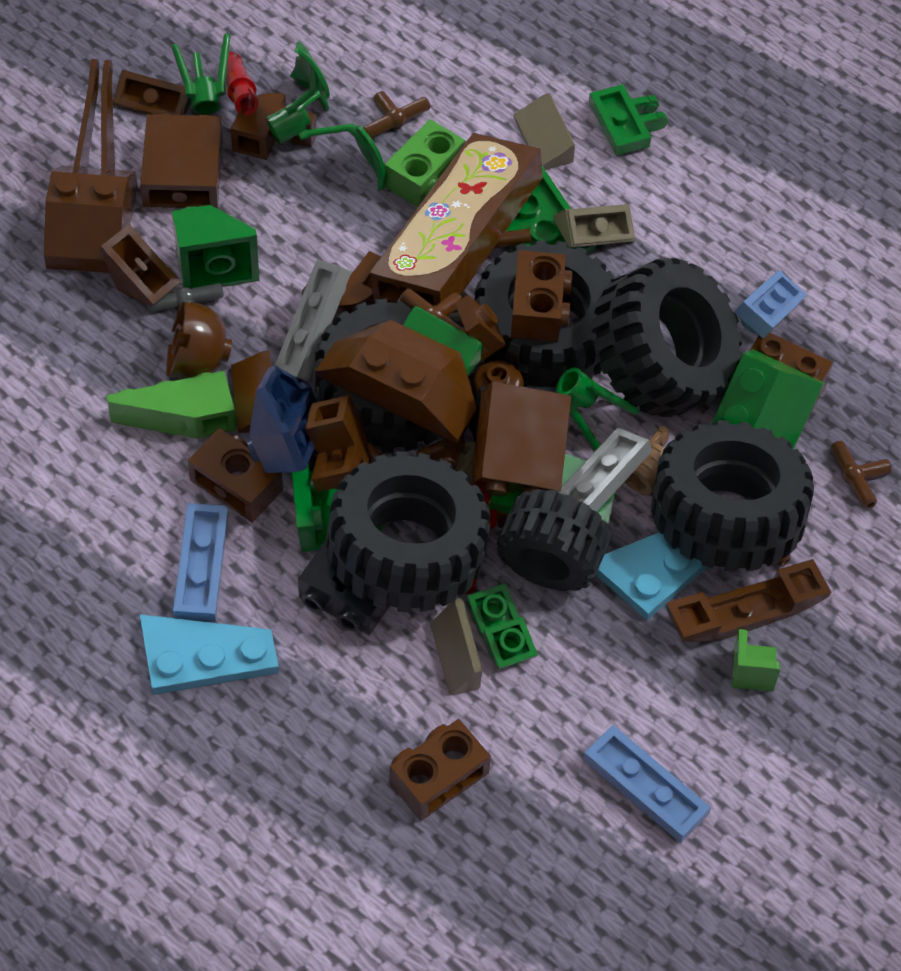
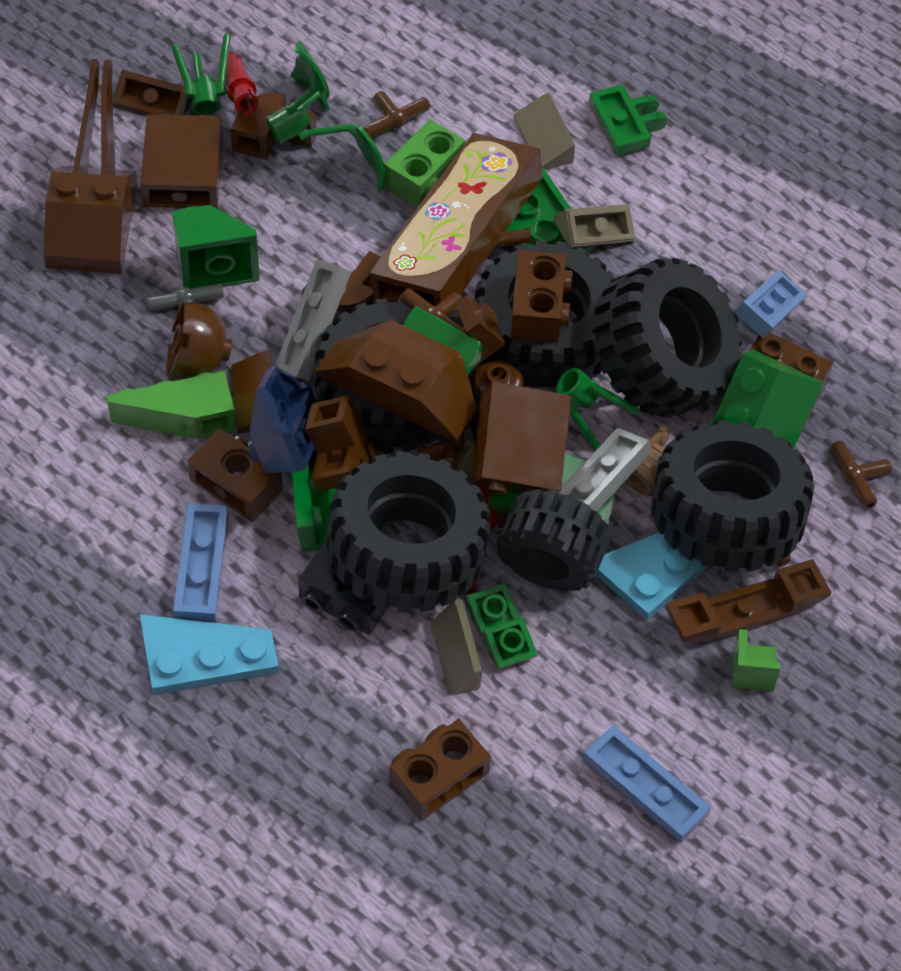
reddish brown slope [100,224,181,307] -> none

